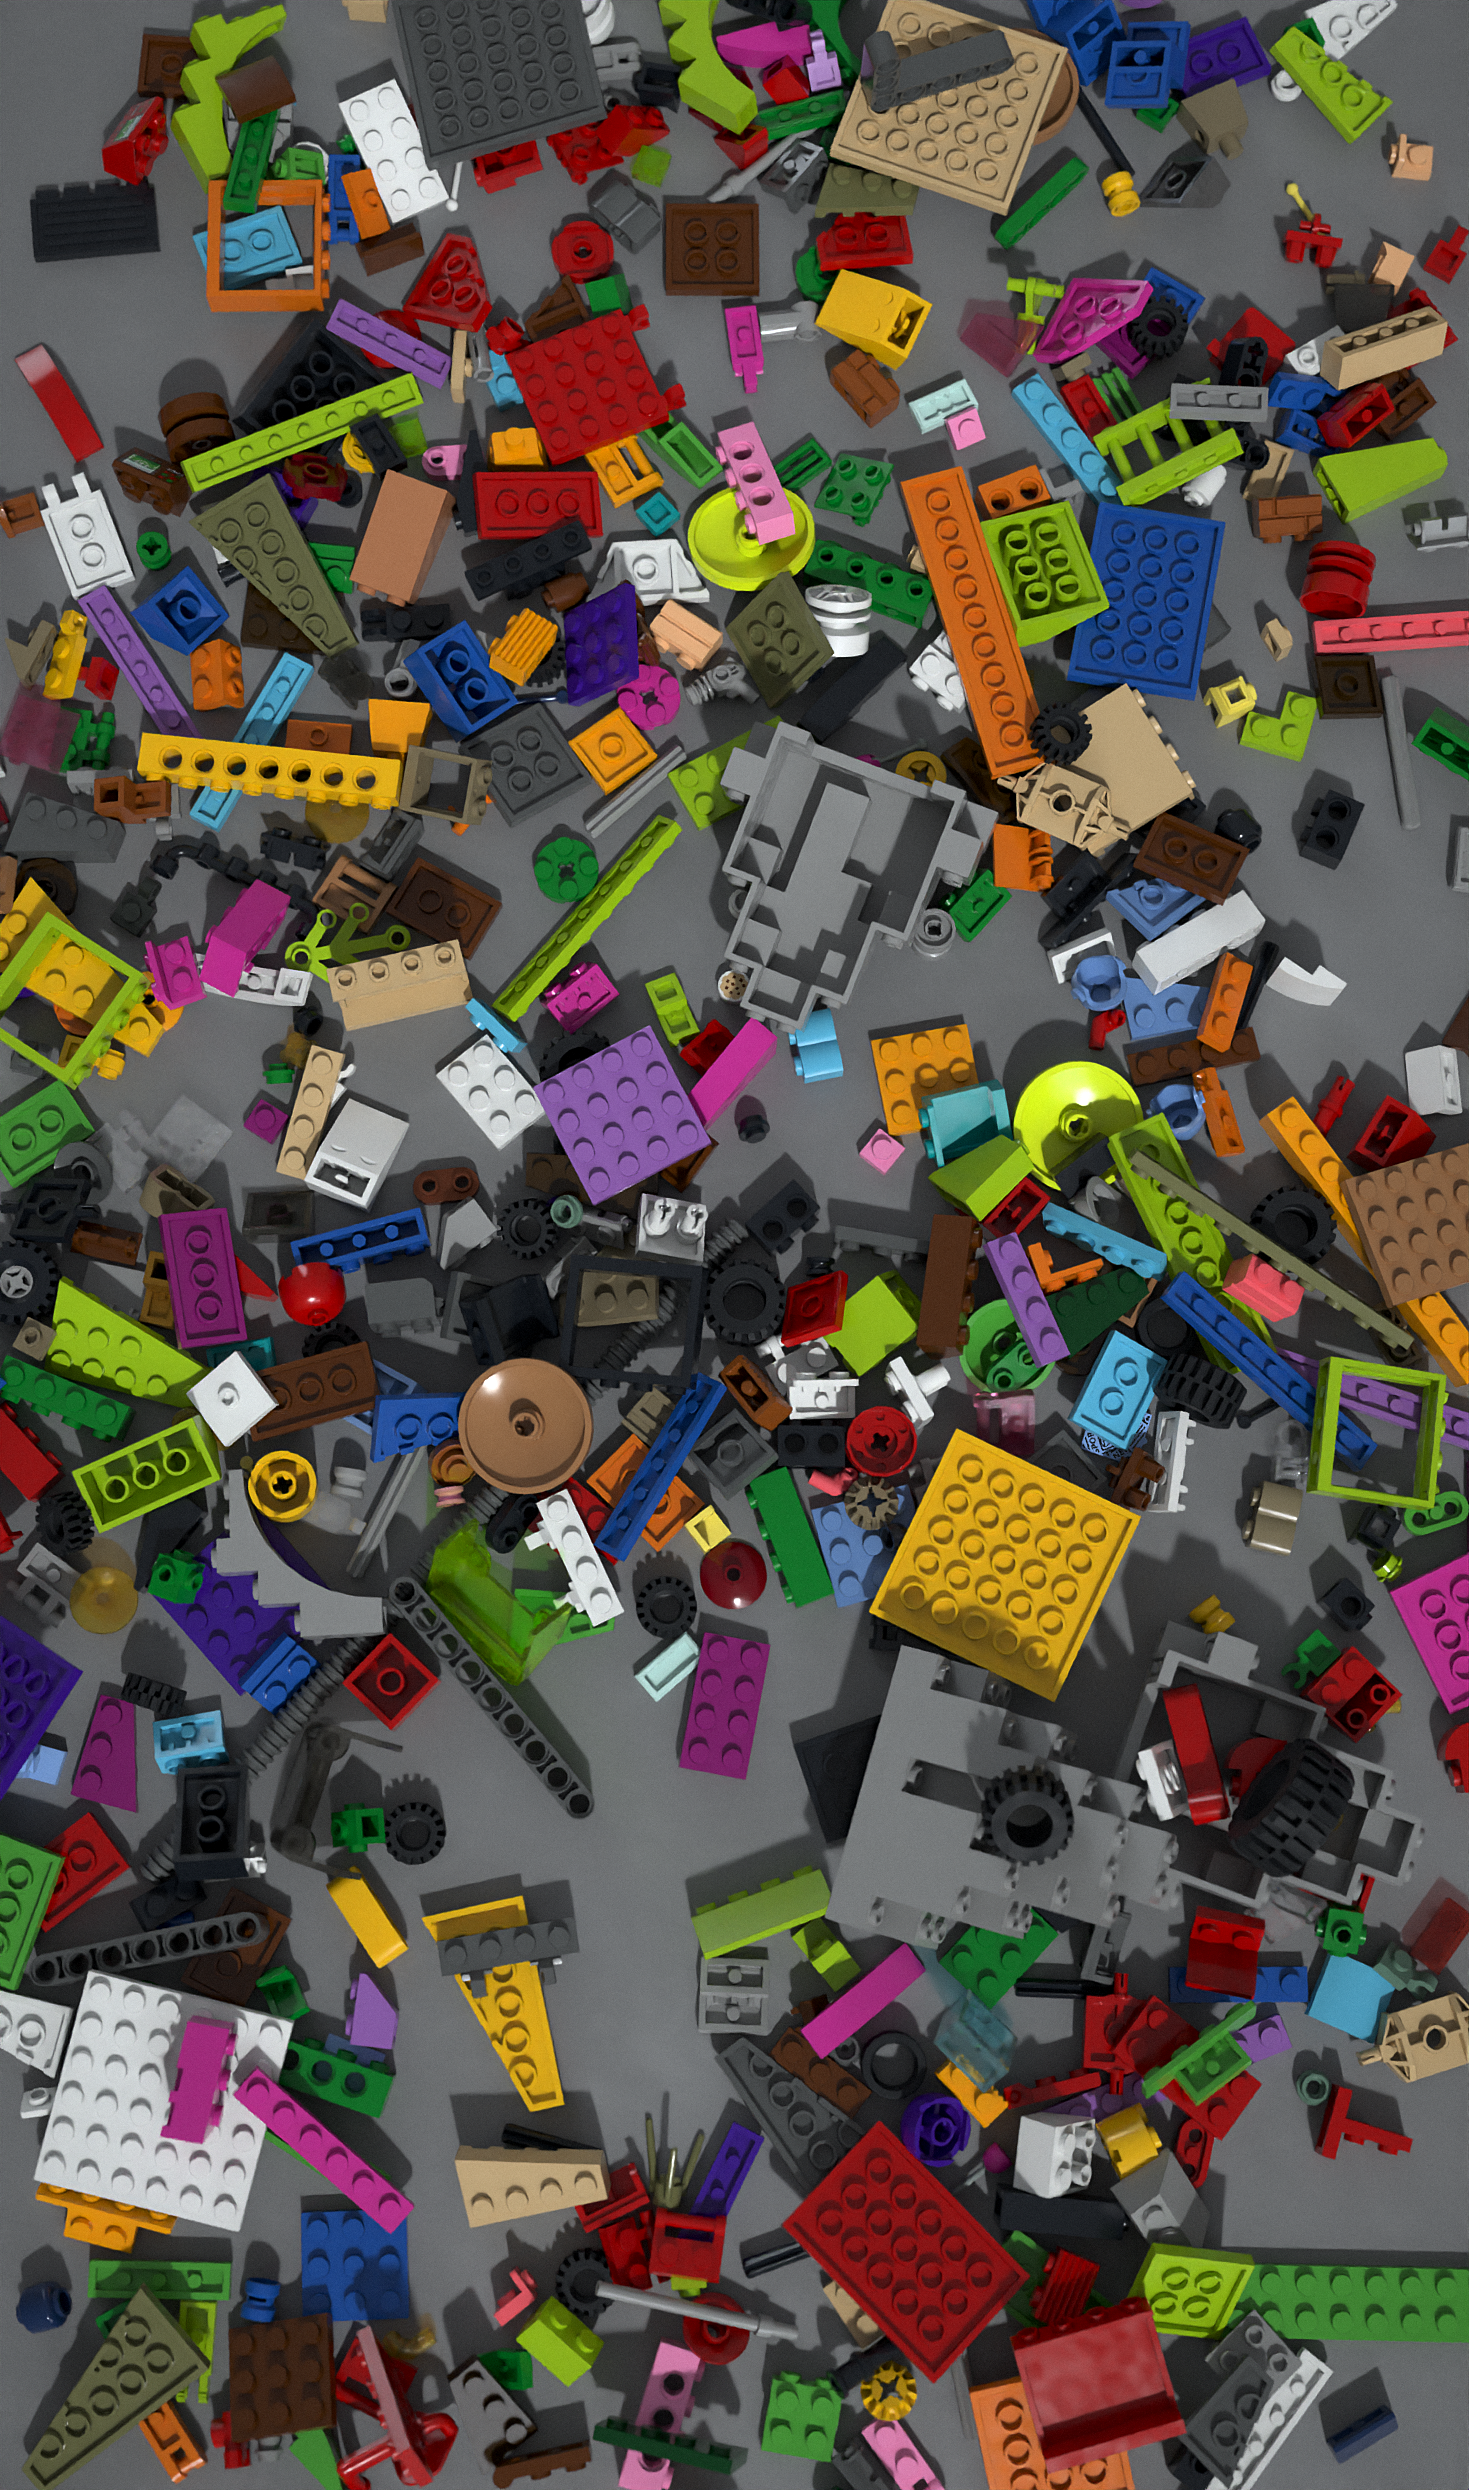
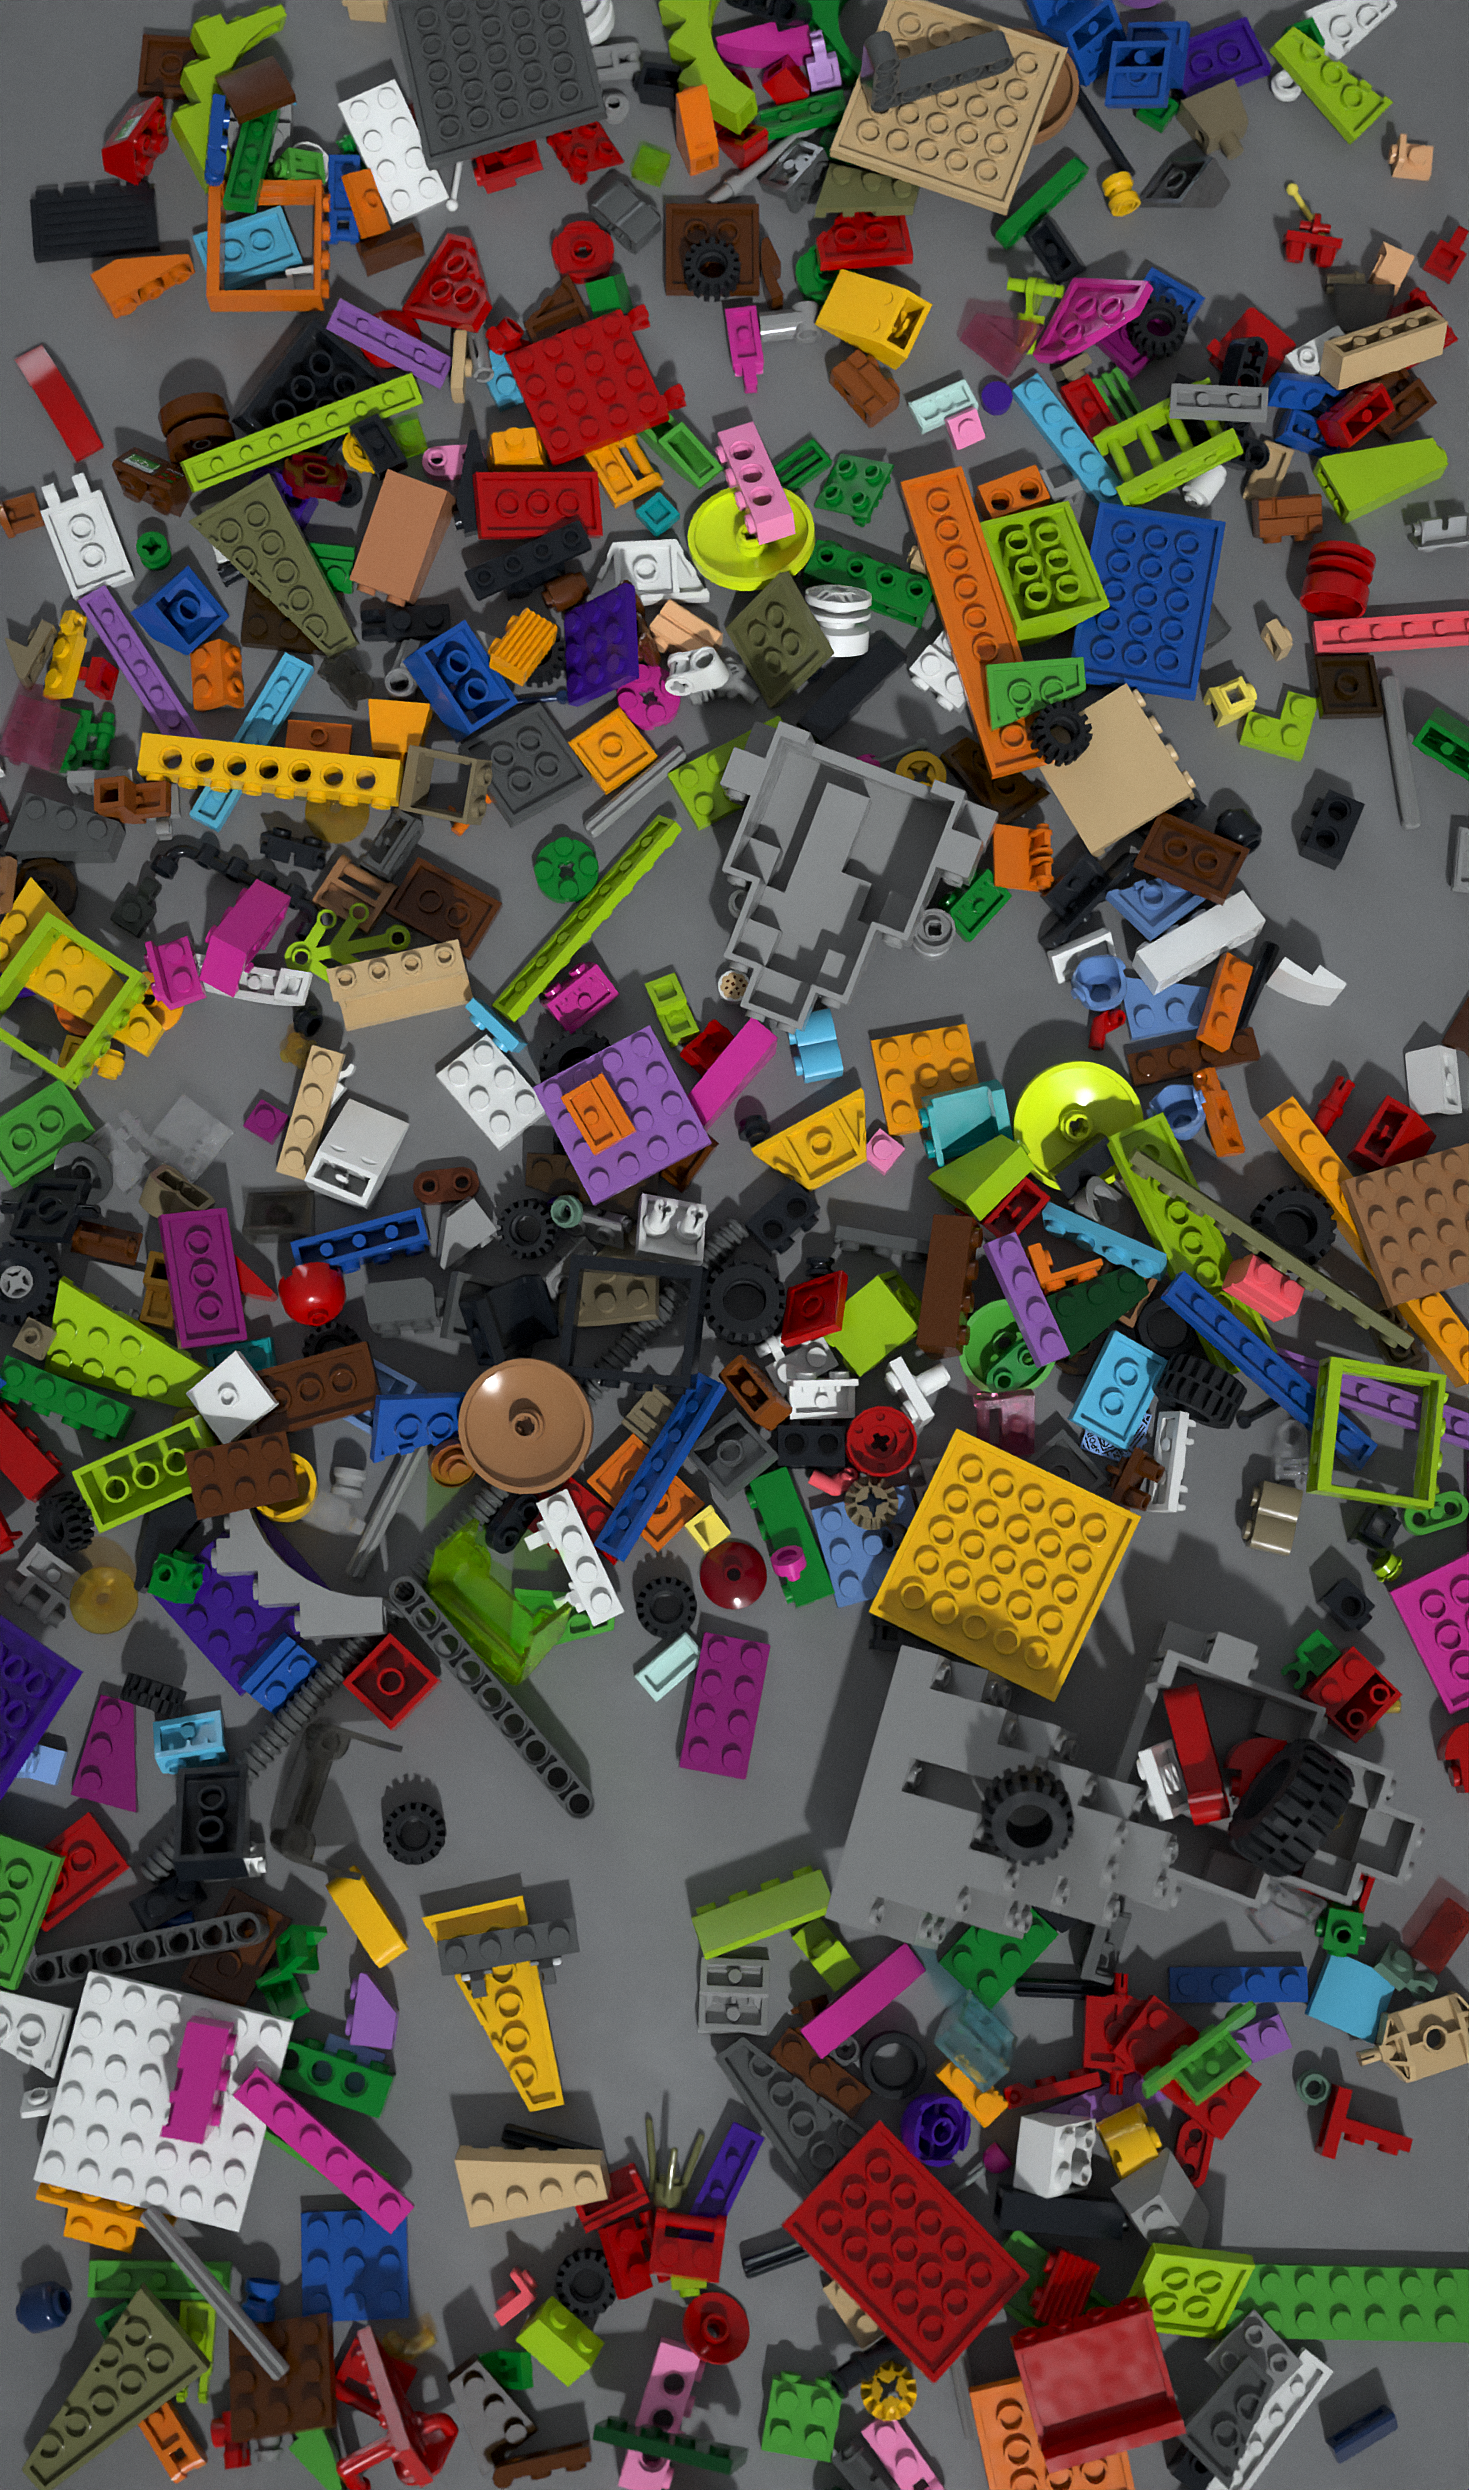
green plate [262,1063,295,1084] -> none
green brick [330,1803,386,1853] -> none
bright pink bush [434,1486,466,1508] -> none
red slope [595,104,670,157] -> none
light grey bar [595,2281,799,2340] -> none
black plate [793,1714,882,1843] -> none
tan plate [997,763,1132,851] -> none
red bracket [1185,1905,1266,2000] -> none
yellow wheel [1188,1594,1236,1634] -> none
none -> orange slope [90,254,195,319]
none -> light grey axle [140,2206,289,2380]
none -> reddish brown plate [184,1431,300,1520]
none -> blue hinge [204,94,231,187]
none -> green panel [275,1925,328,1974]
none -> orange plate [560,1073,637,1156]
none -> white piece [665,646,729,696]
none -> orange slope [676,84,719,177]
none -> black tyre [684,238,740,302]
none -> yellow wing [751,1087,867,1192]
none -> reddish brown slope [760,237,784,311]
none -> dark pink tile [770,1545,807,1582]
none -> dark purple tile [981,381,1013,415]
none -> bright green wing [985,657,1086,732]
none -> black slope [1023,215,1087,285]

